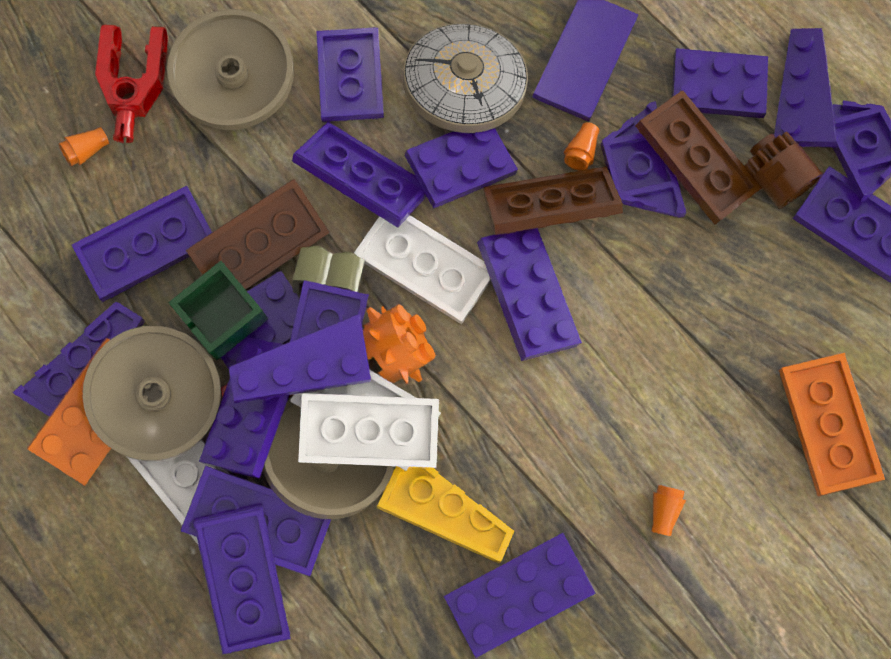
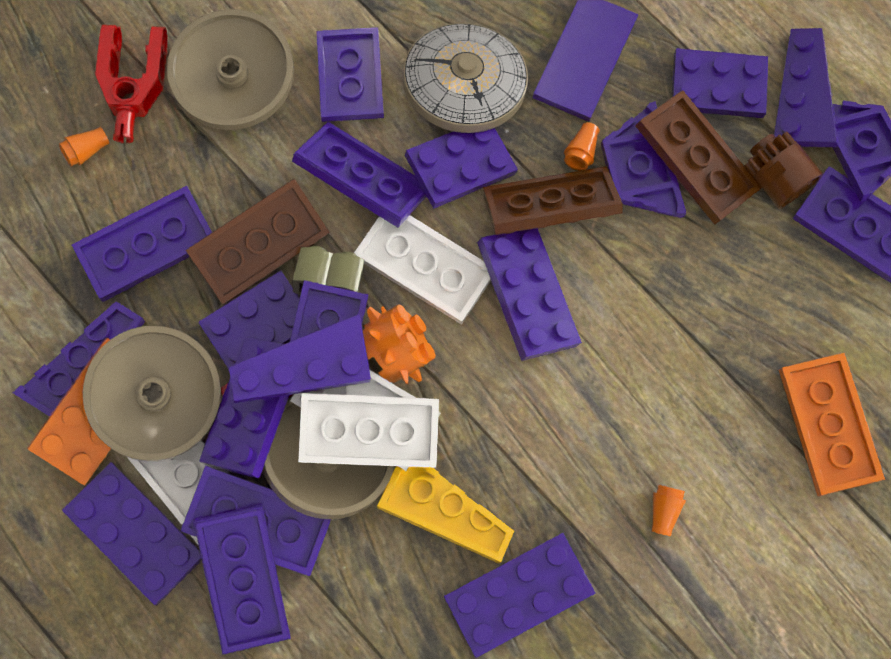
dark green piece [168,261,268,360] -> none
none -> dark purple plate [62,462,202,606]

